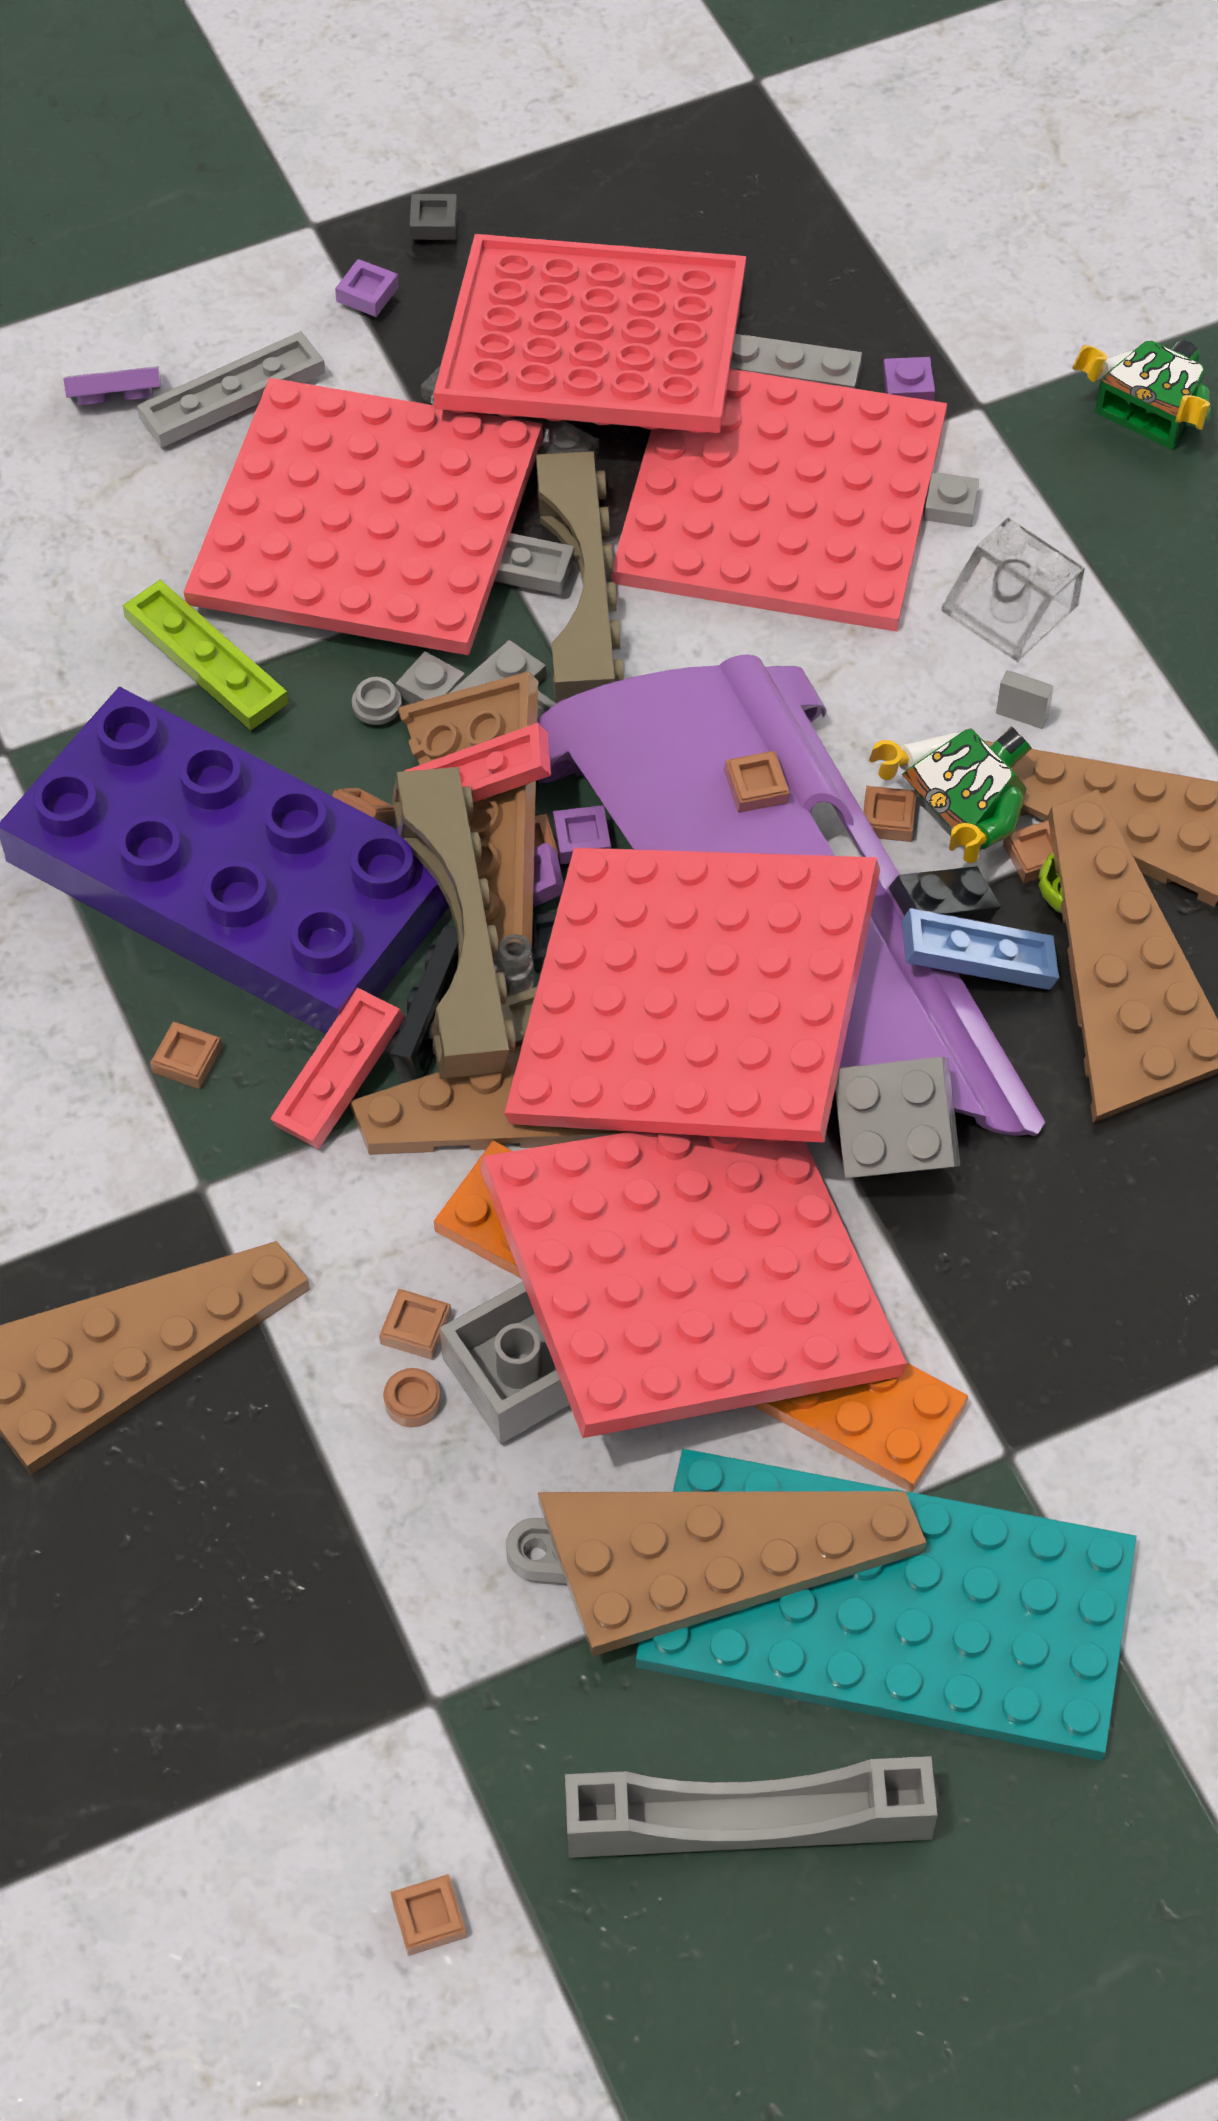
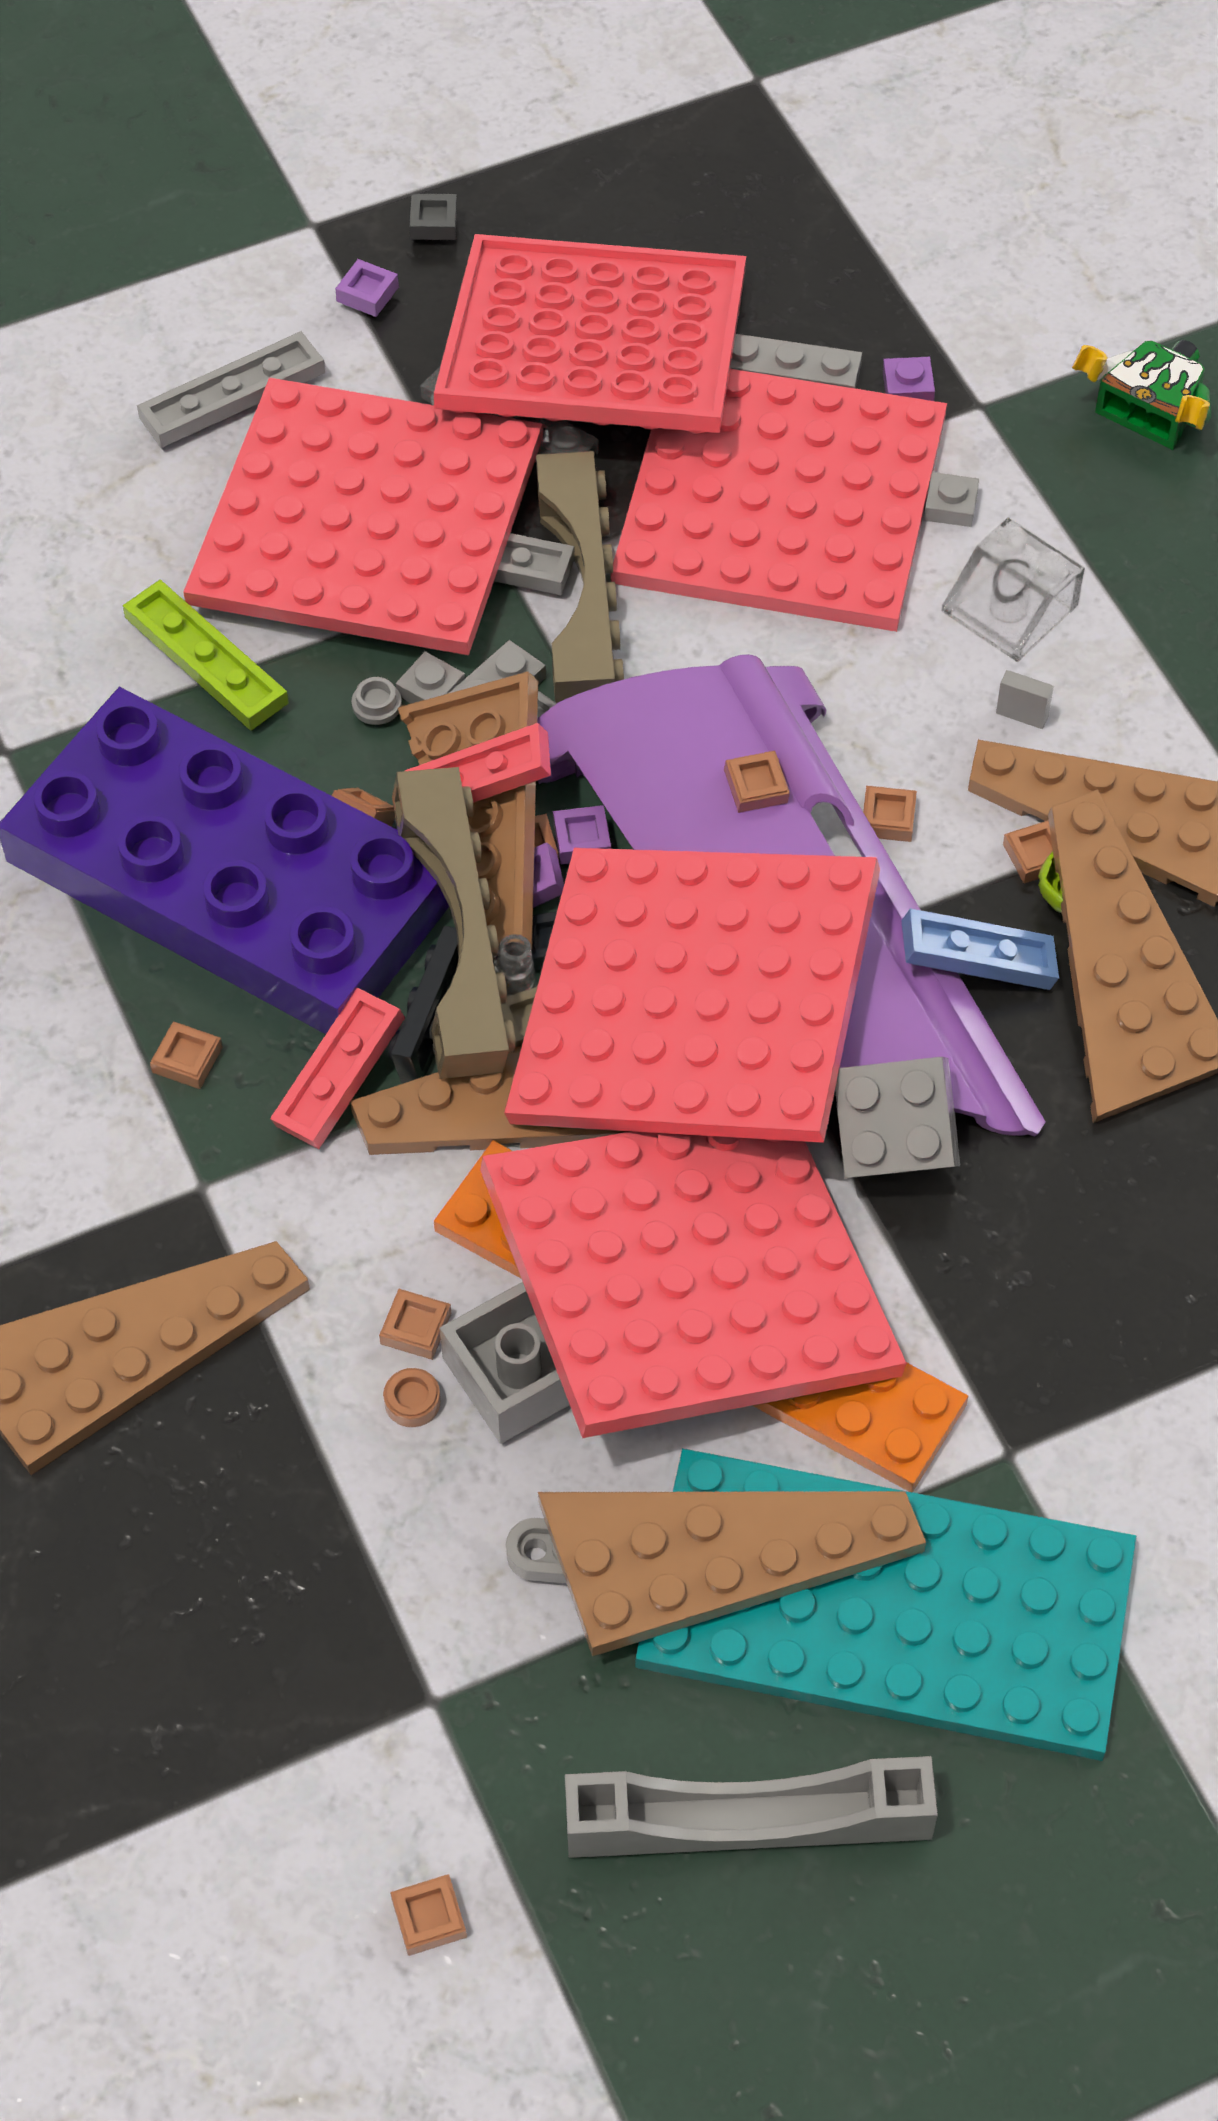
medium lavender plate [63,366,162,405] -> none
torso [869,726,1032,863] -> none
black plate [889,866,1001,921] -> none

